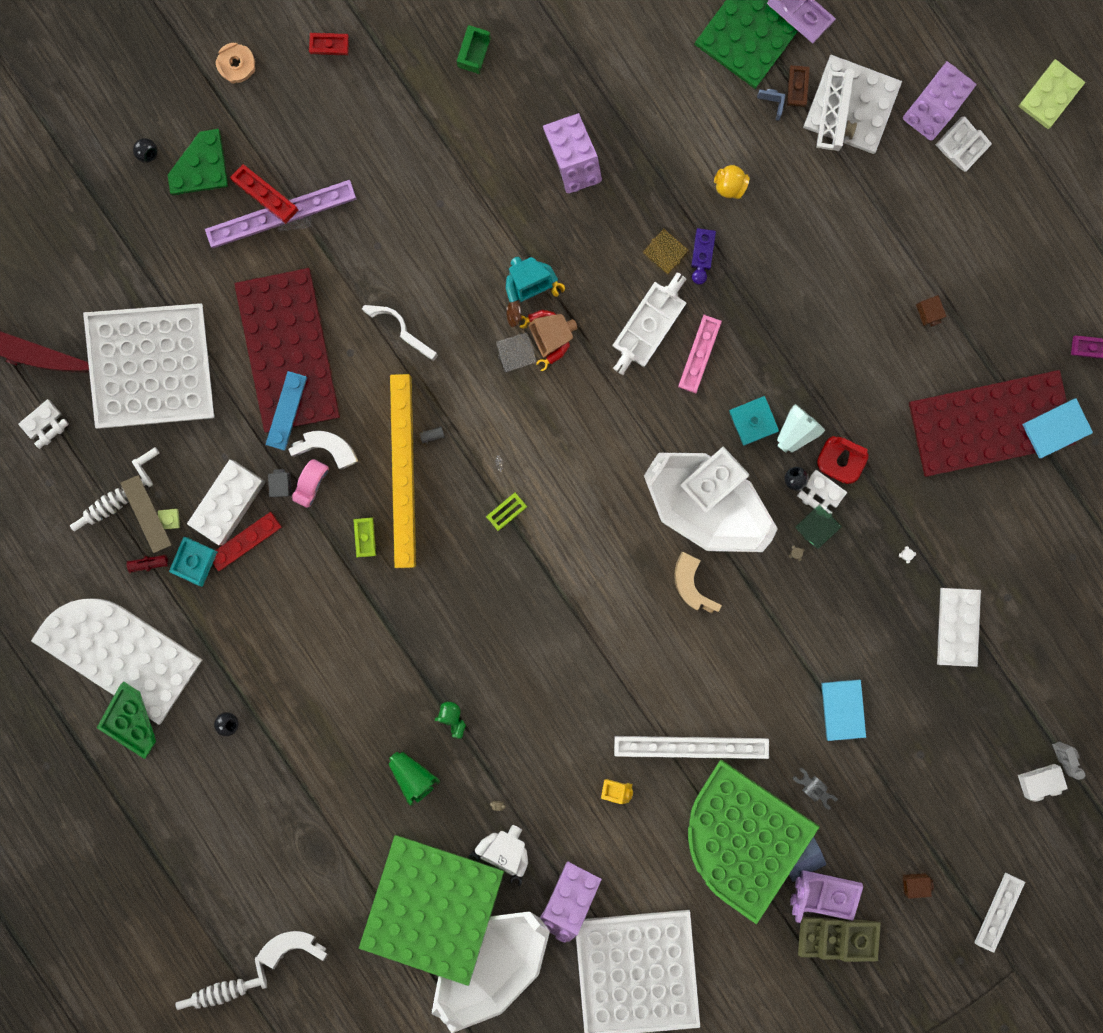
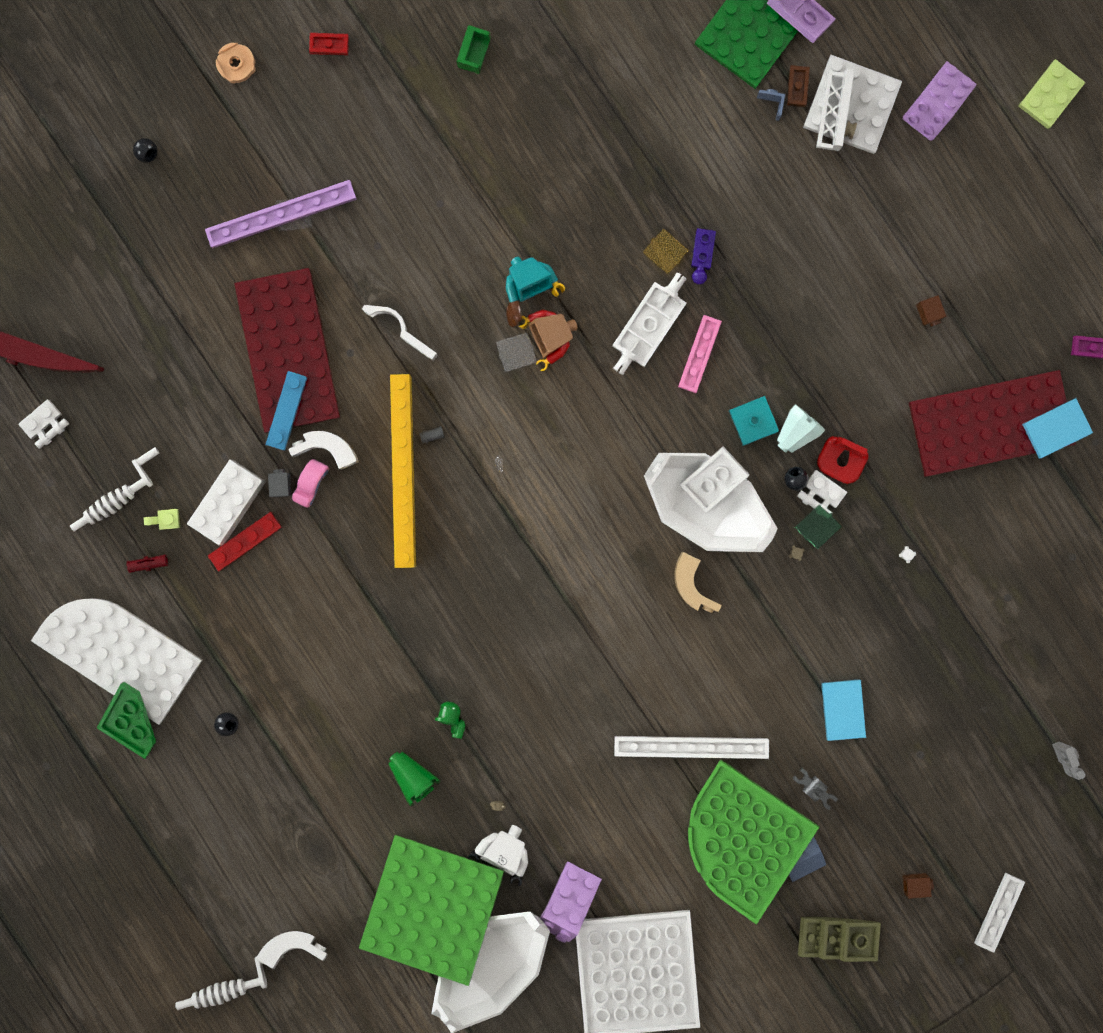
white plate [83,303,214,429] -> none
dark tan tile [120,475,171,553] -> none
green plate [168,129,229,195] -> none
teal plate [169,537,218,587] -> none
red plate [230,164,299,224] -> none
lime plate [354,518,376,557] -> none
lime tile [486,493,527,531] -> none
lavender bracket [543,113,602,193] -> none
yellow bracket [601,779,633,804] -> none
yellow piece [714,165,750,199] -> none
lavender bracket [790,870,863,923] -> none
white slope [935,116,992,172] -> none
white plate [937,588,981,667] -> none
white brick [1018,764,1068,802] -> none

